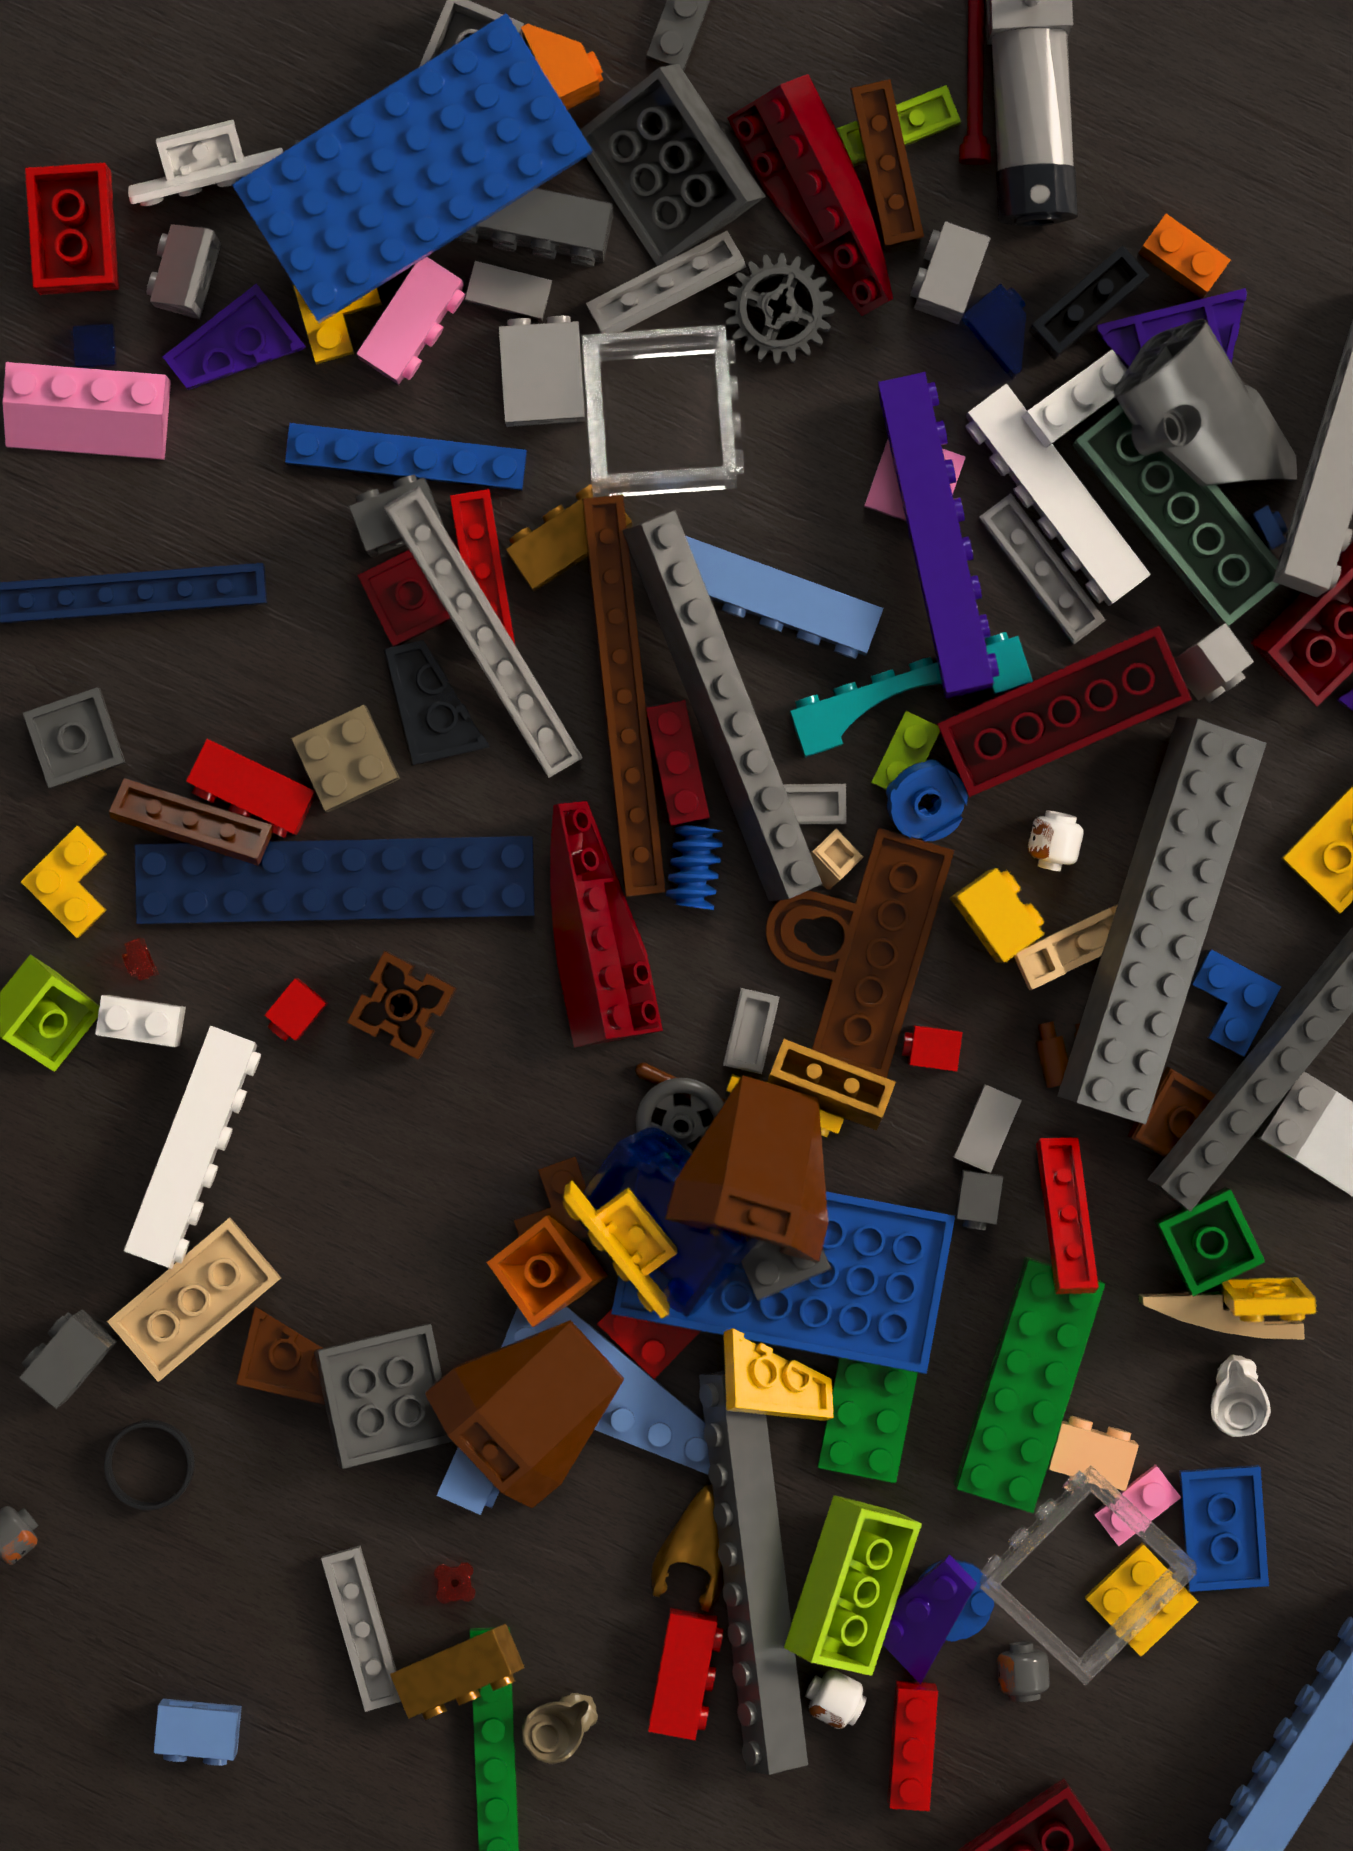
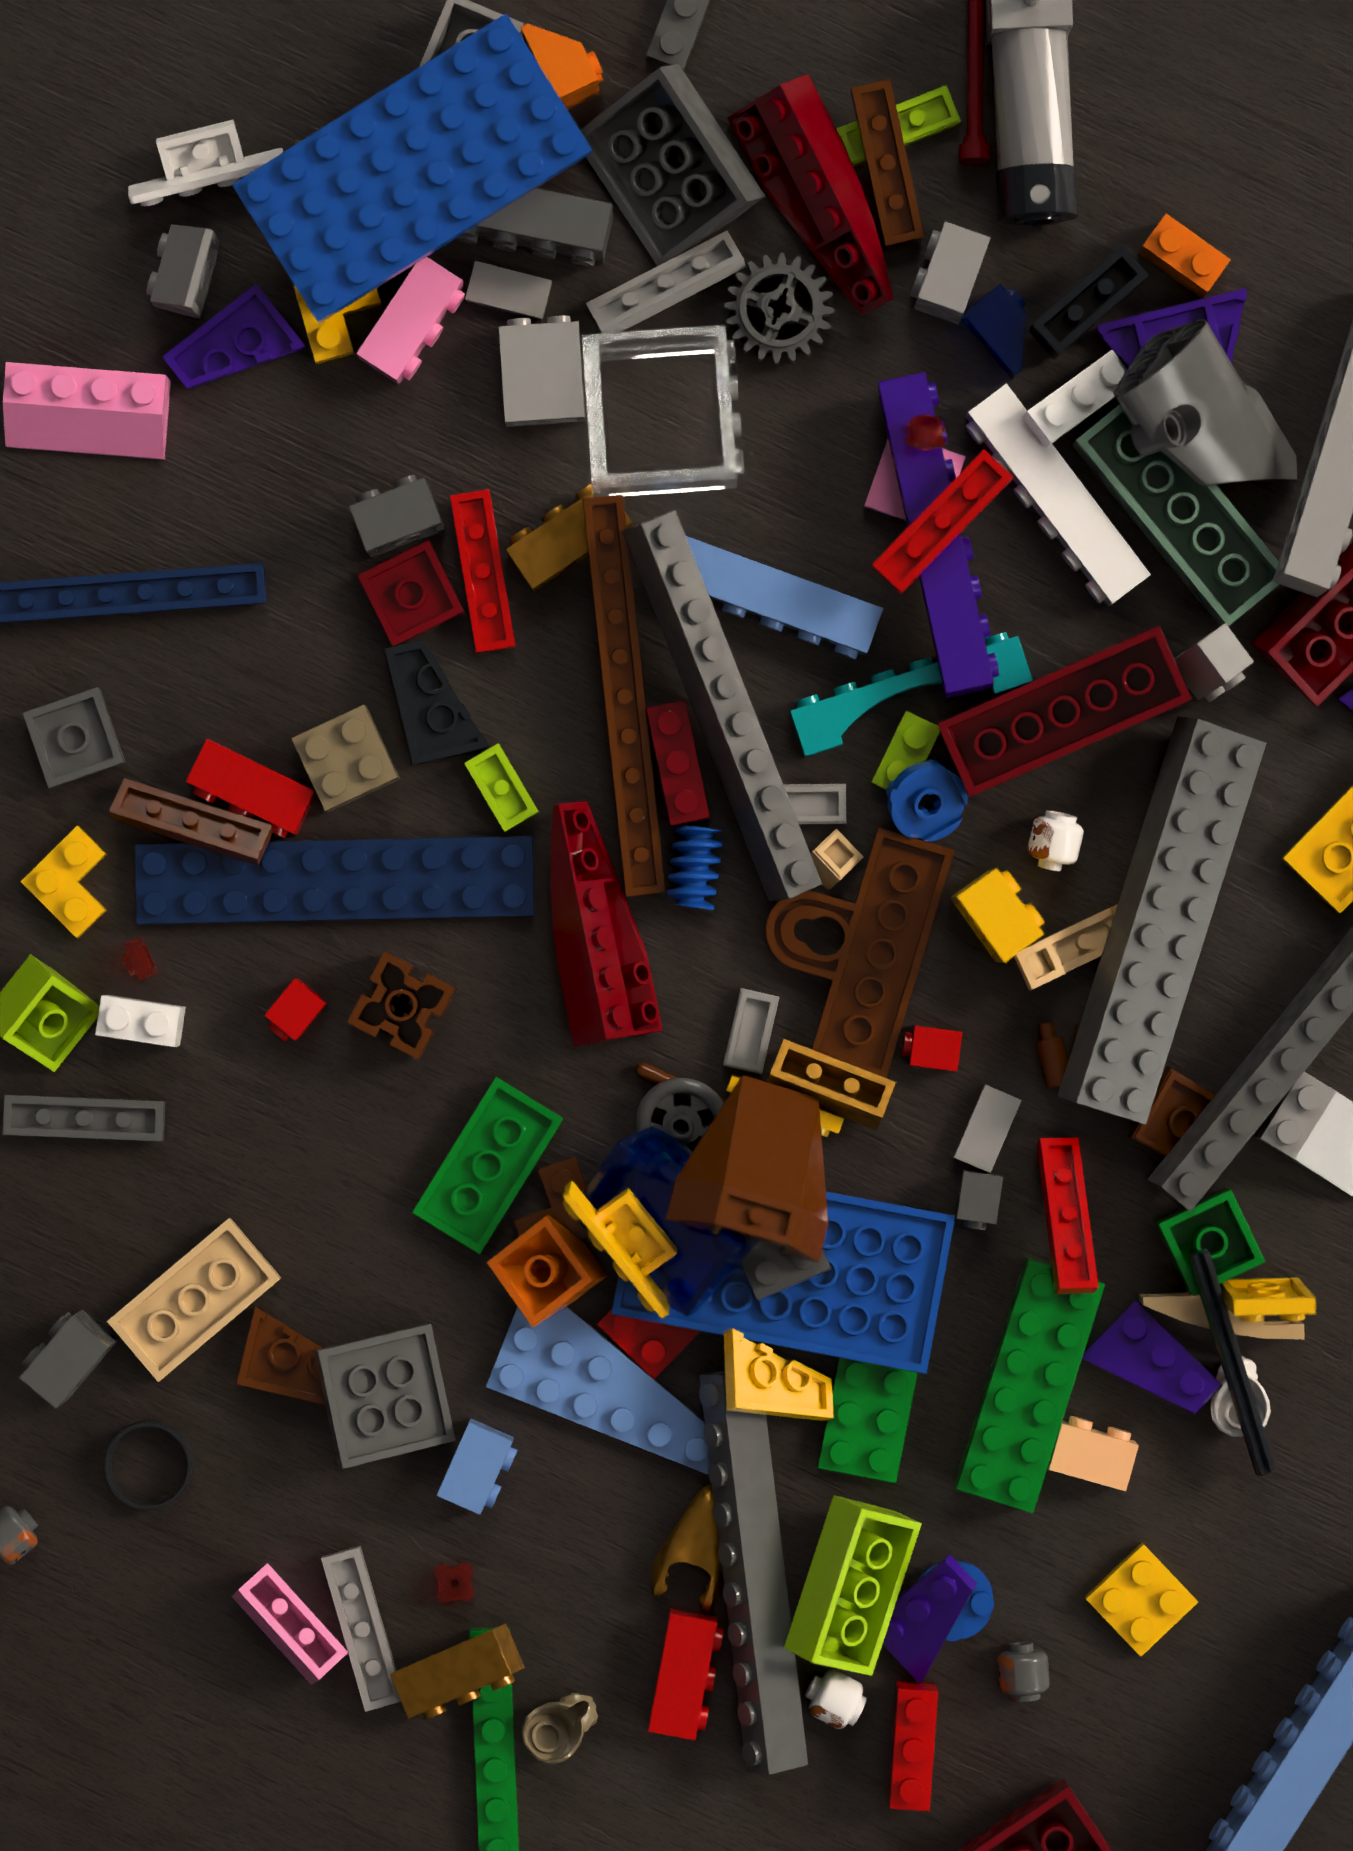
red brick [25,162,119,295] -> none
clear blue plate [73,324,117,368] -> none
white brick [124,1026,261,1269] -> none
medium blue brick [154,1699,242,1766] -> none
blue plate [285,423,527,491] -> none
light grey tile [384,486,583,778] -> none
reddish brown wedge [425,1320,624,1508] -> none
light grey tile [978,493,1106,645] -> none
clear window [980,1465,1197,1686] -> none
bright pink plate [1093,1464,1181,1546] -> none
blue plate [1179,1465,1269,1592] -> none
blue plate [1191,949,1281,1057] -> none
dark blue plate [1248,506,1288,551] -> none
none -> dark grey plate [3,1095,165,1141]
none -> bright pink brick [231,1563,348,1685]
none -> green plate [412,1076,564,1254]
none -> lime plate [464,743,539,832]
none -> red plate [872,449,1013,594]
none -> clear red plate [905,414,945,450]
none -> dark purple wing [1082,1301,1222,1414]
none -> black axle [1188,1249,1276,1476]

